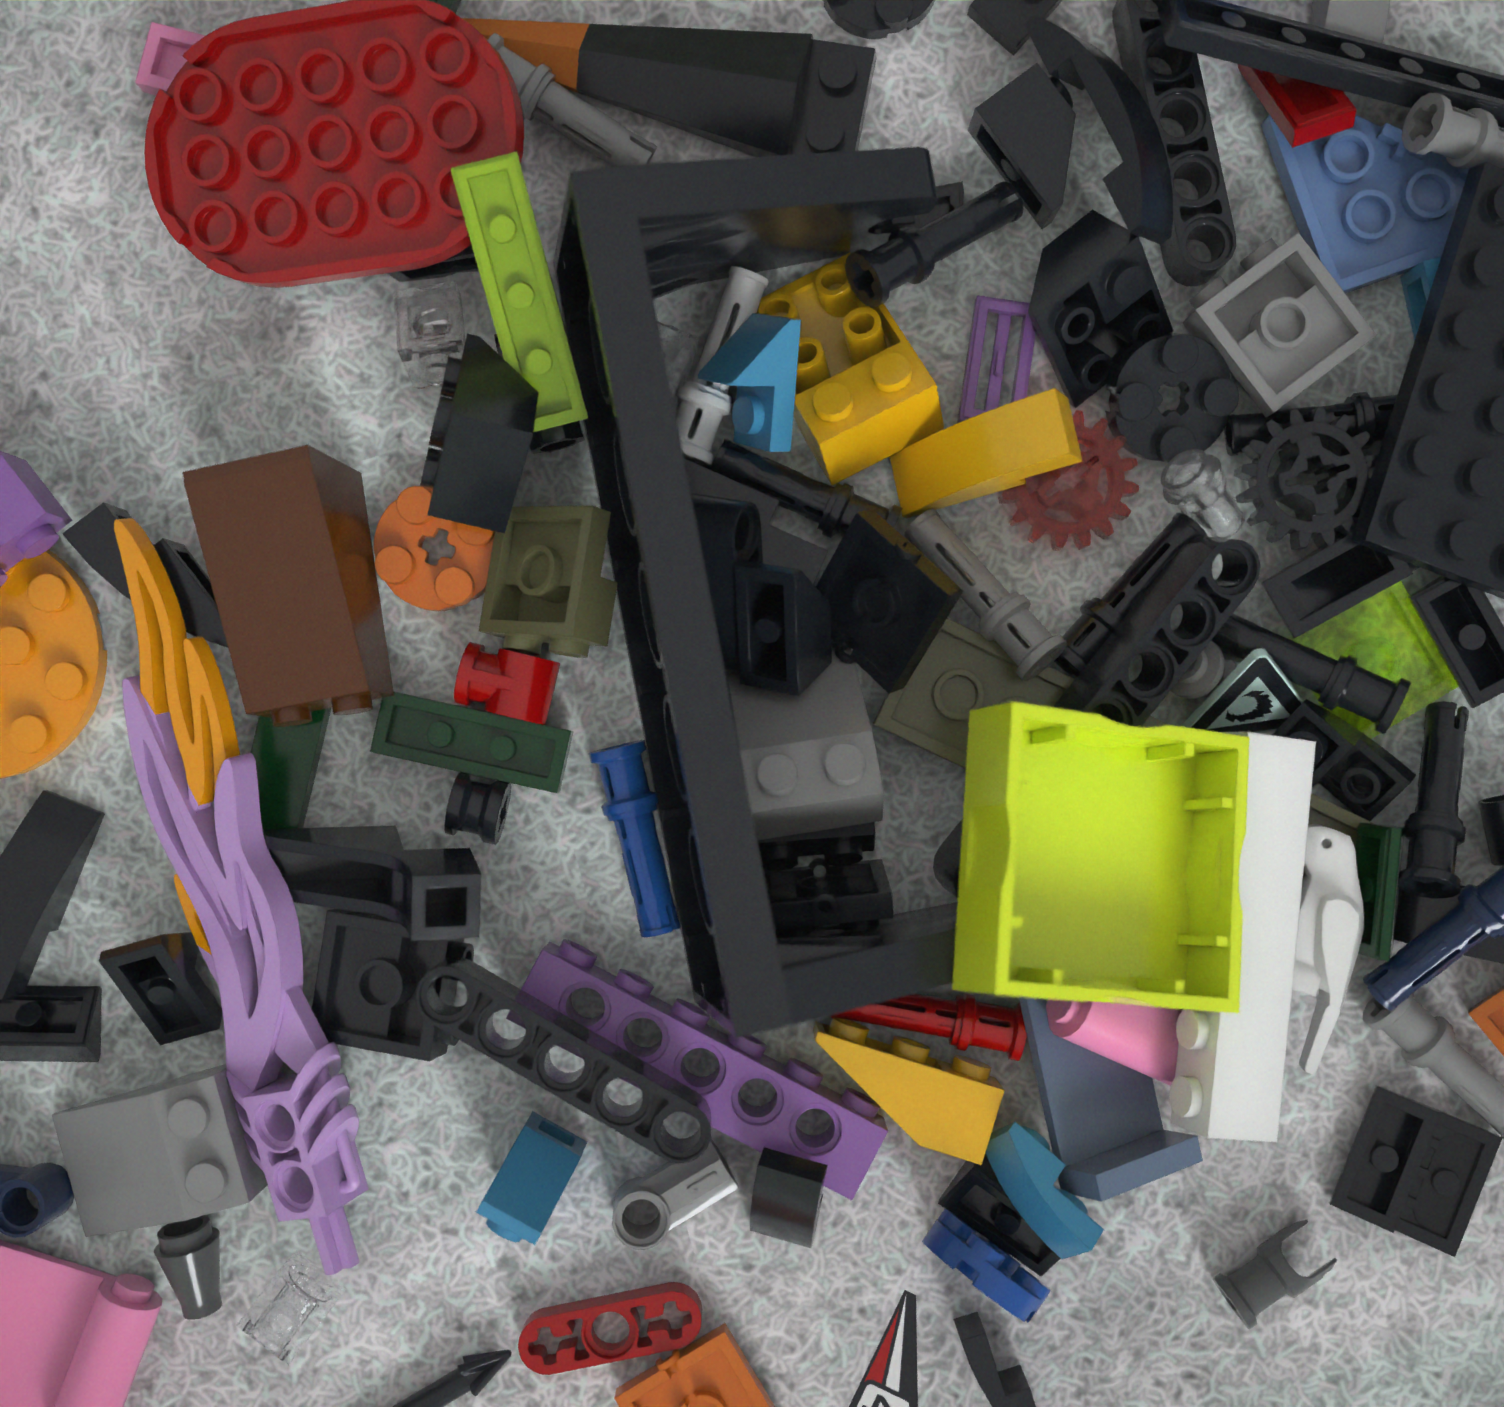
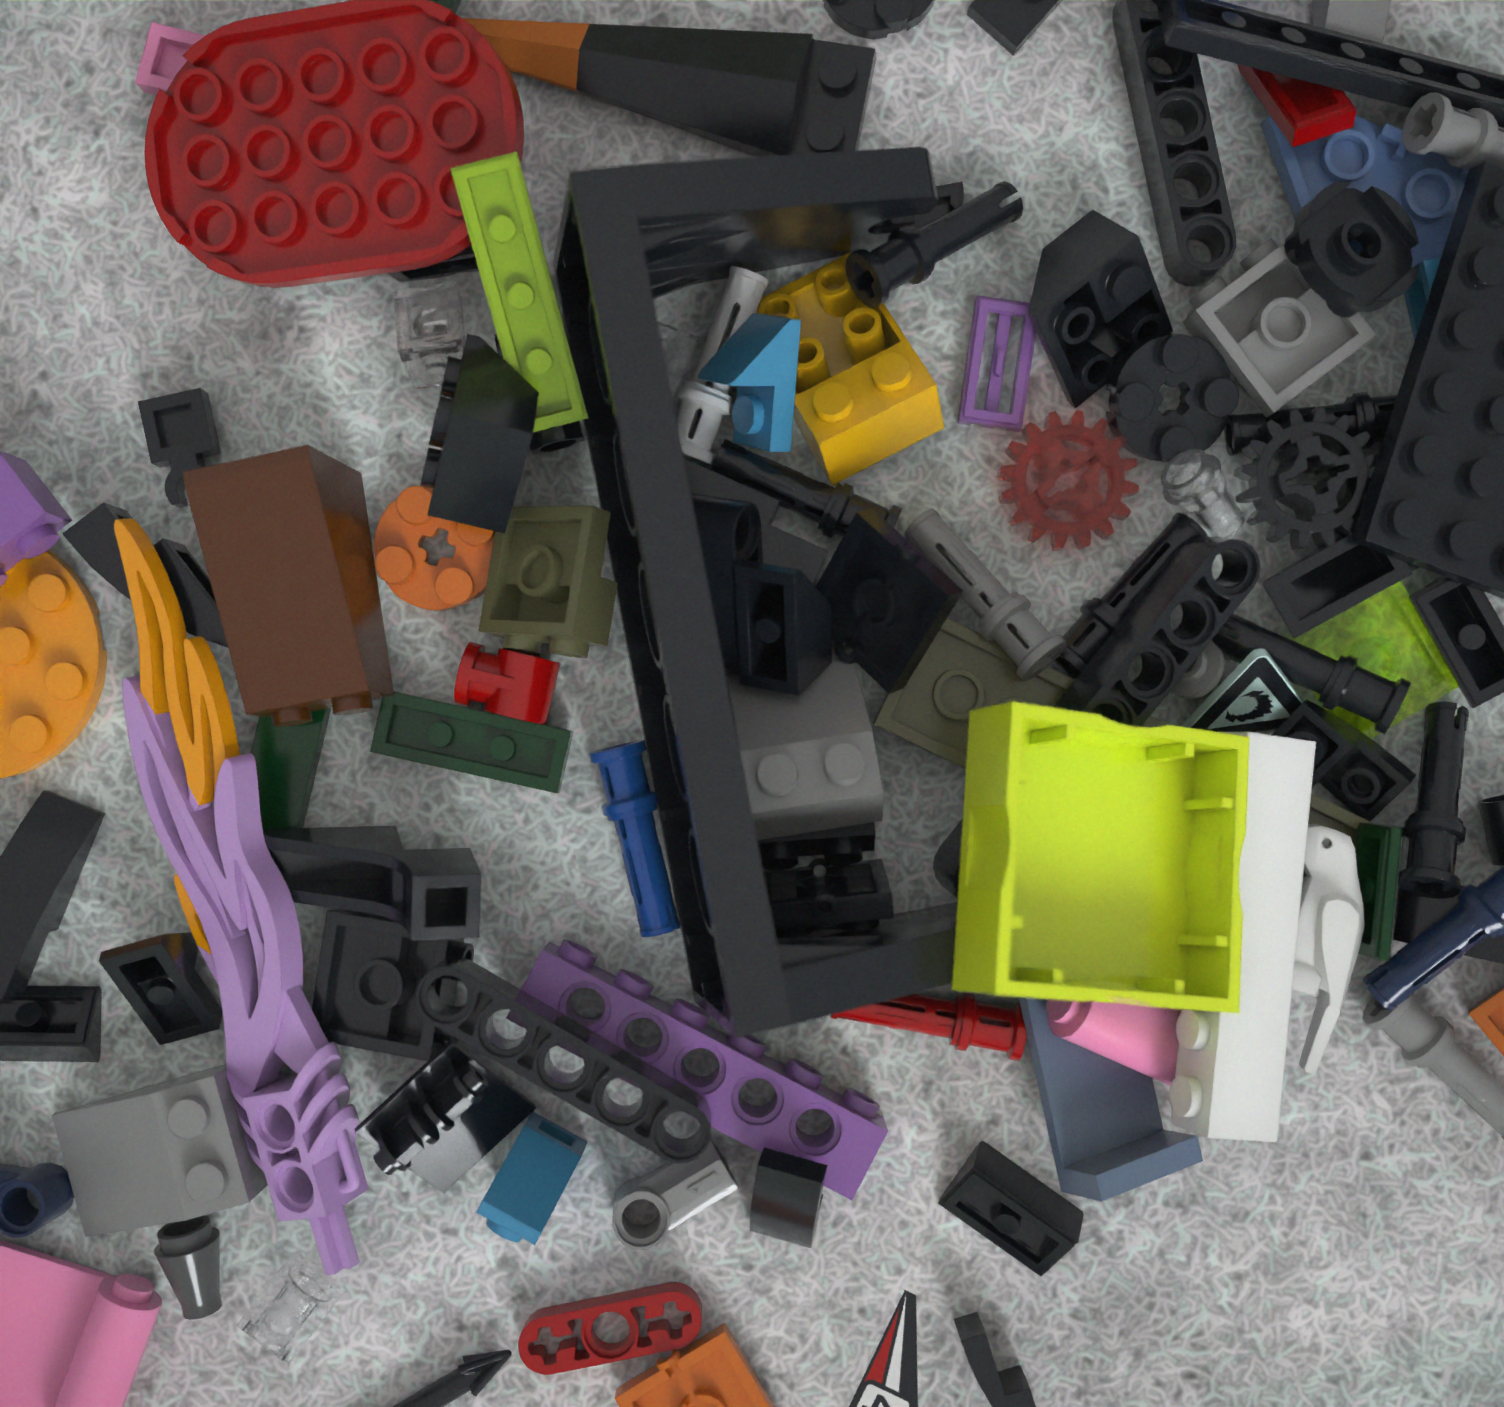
black wheel [444,772,511,845] -> none
light grey pin [488,33,657,167] -> none
yellow slope [813,1017,1005,1165] -> none
yellow slope [890,388,1082,519] -> none
blue plate [922,1208,1051,1323] -> none
black slope [968,63,1076,230] -> none
dark azure slope [985,1122,1104,1259] -> none
black slope [1024,15,1173,245] -> none
dark grey piece [1213,1219,1337,1330] -> none
black slope [1329,1085,1502,1257] -> none
none -> black plate [138,388,221,508]
none -> black hinge [355,1040,536,1193]
none -> black plate [1284,181,1420,317]

